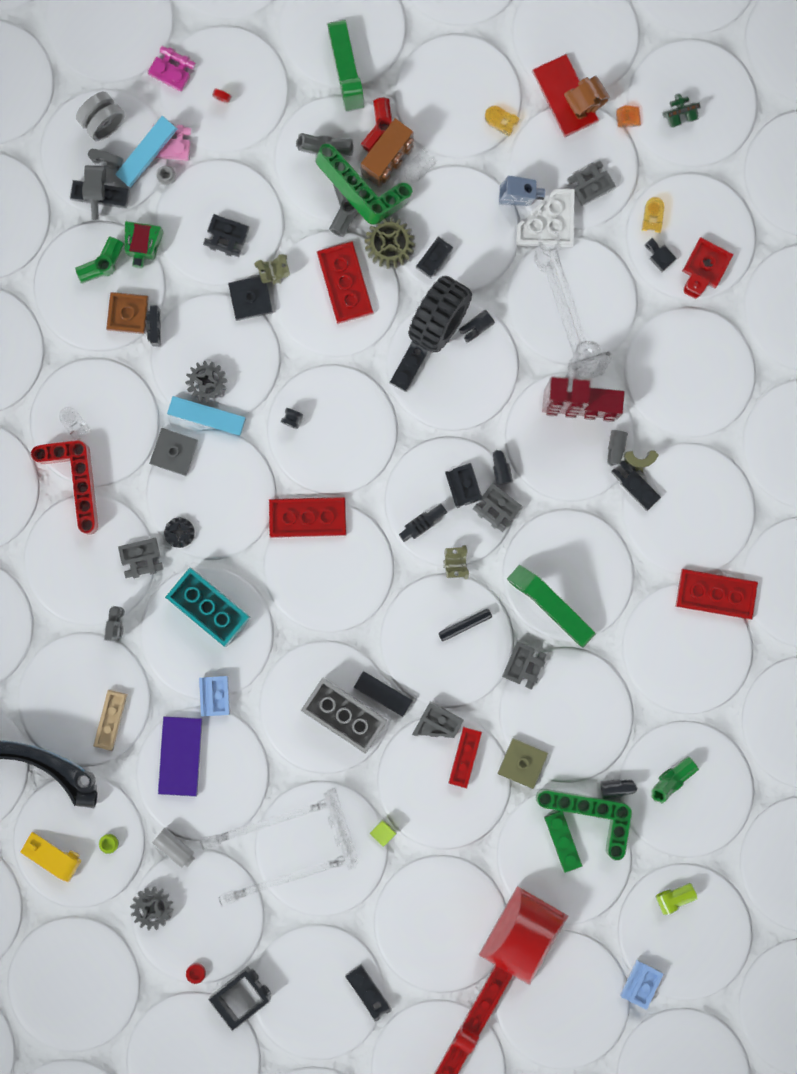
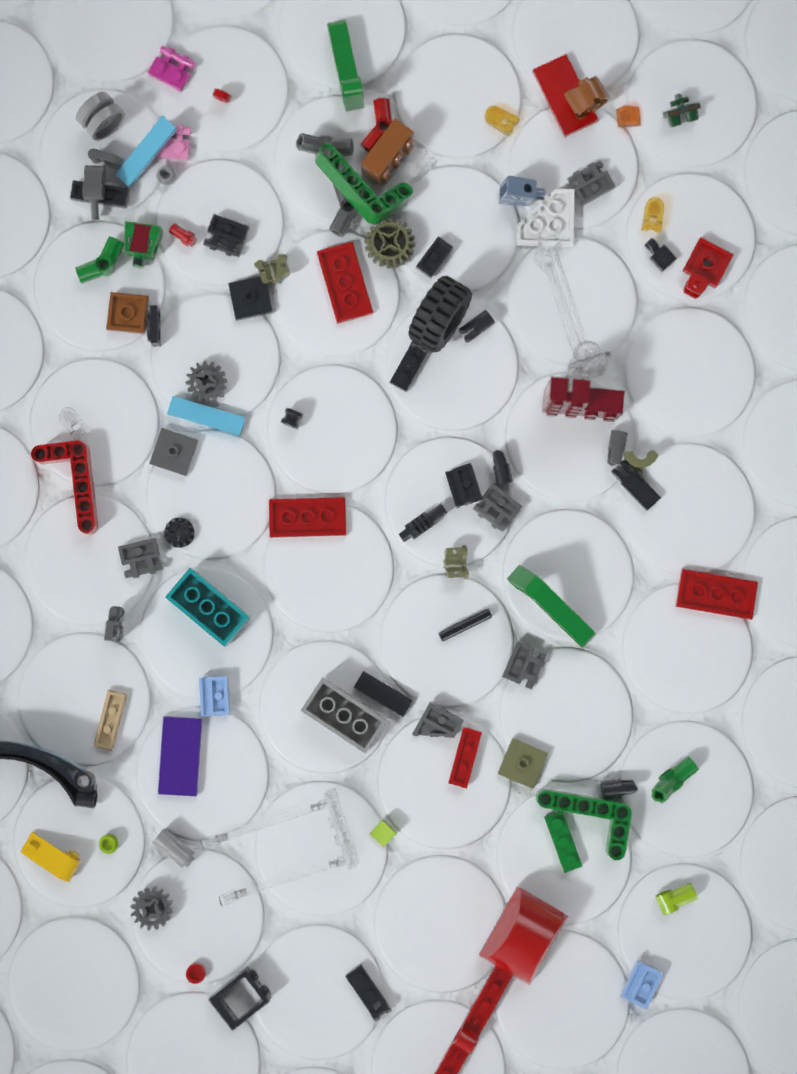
none -> red animal [169,223,197,247]

